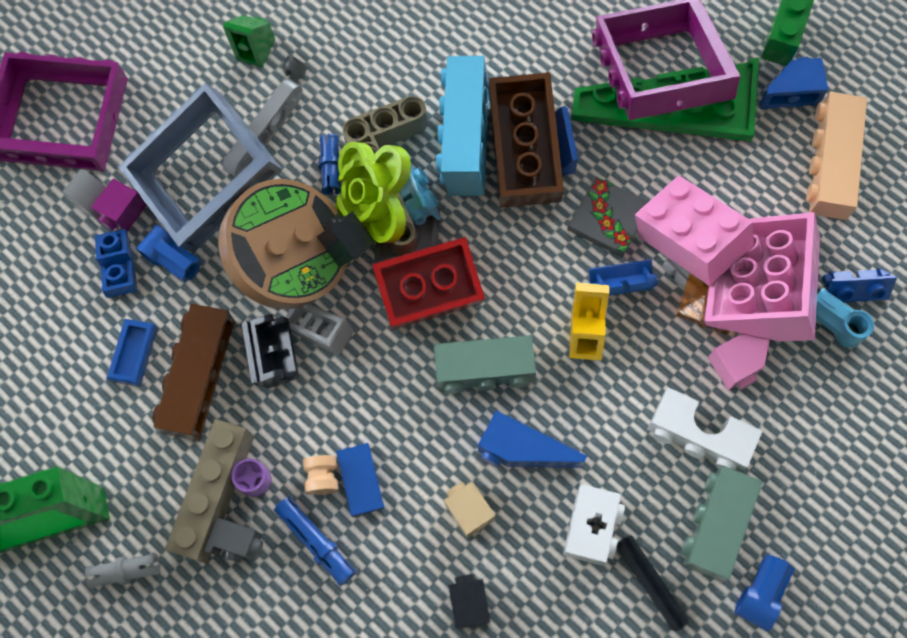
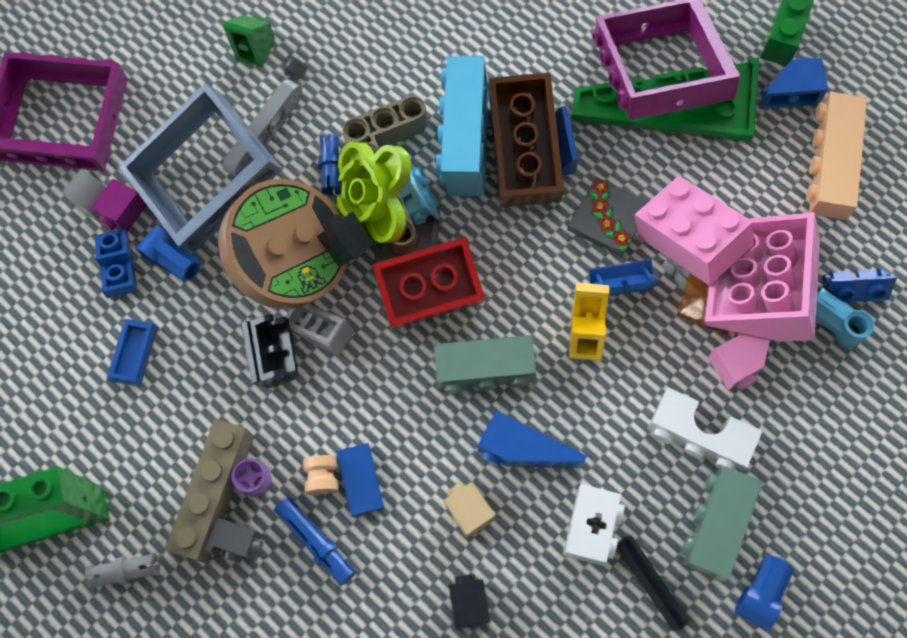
reddish brown brick [152,303,235,442] -> none

